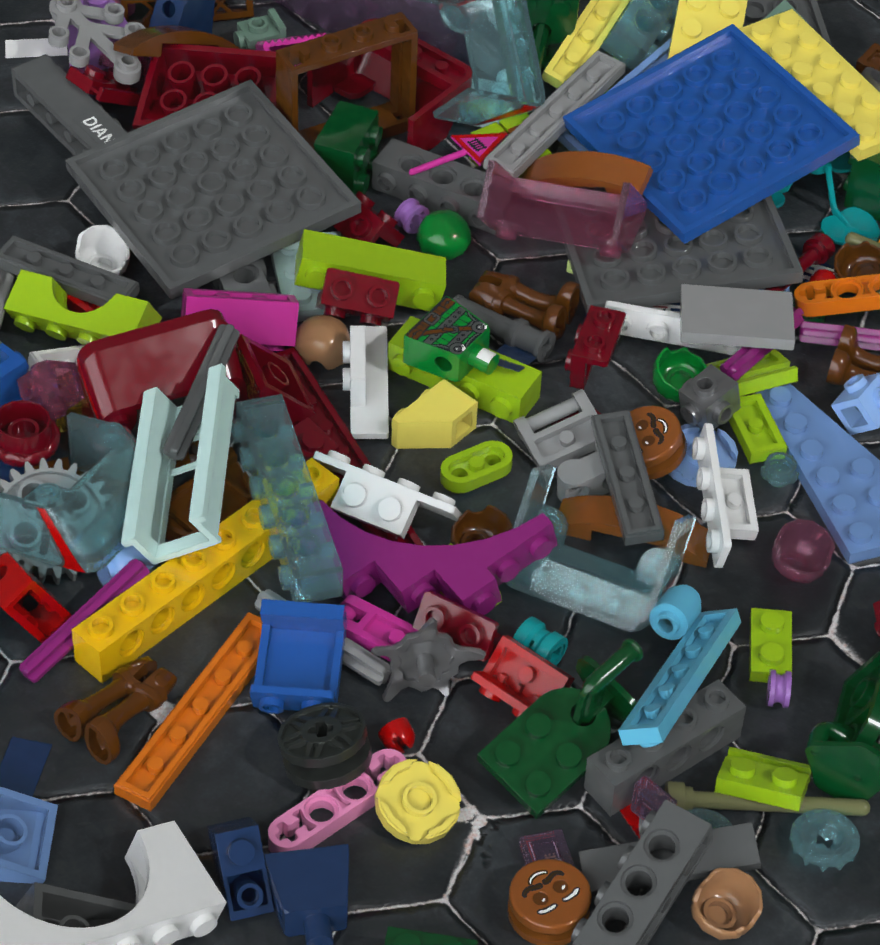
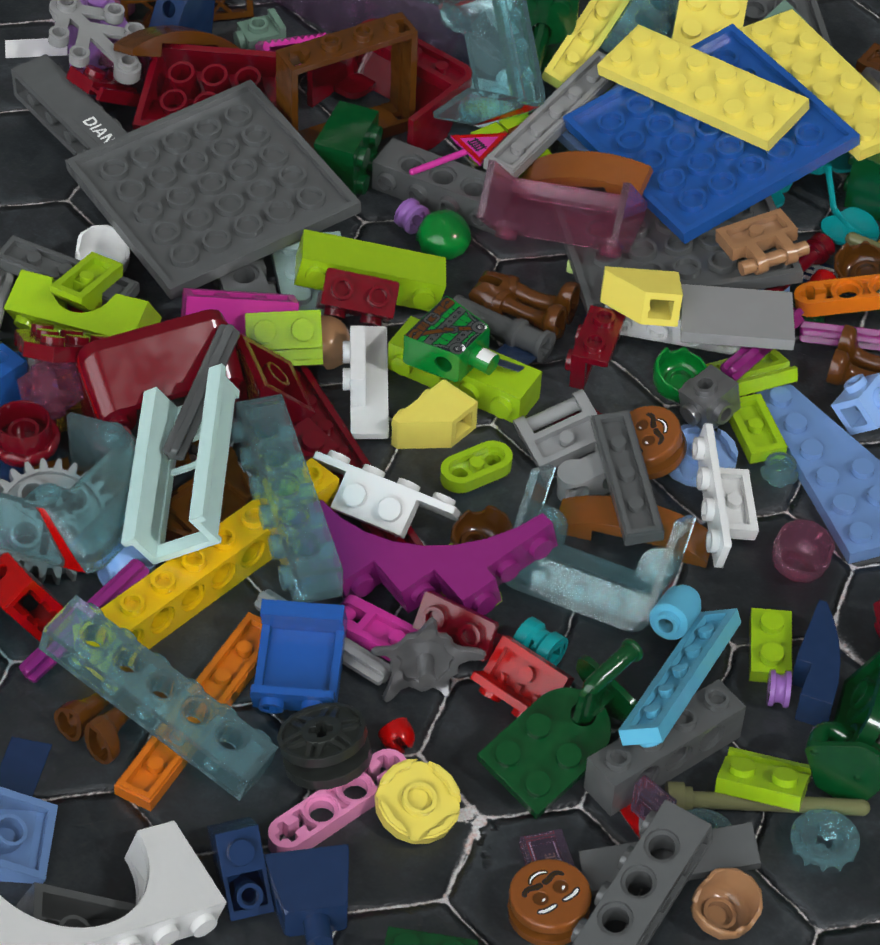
dark red bracket [333,190,405,248] -> none
none -> dark red plate [14,323,109,363]
none -> clear light blue brick [38,595,278,801]
none -> lime slope [50,252,123,312]
none -> lime plate [245,310,323,366]
none -> light yellow plate [597,24,810,152]
none -> light yellow slope [600,266,683,327]
none -> medium nougat plate [715,208,810,276]
none -> dark blue slope [792,600,841,726]

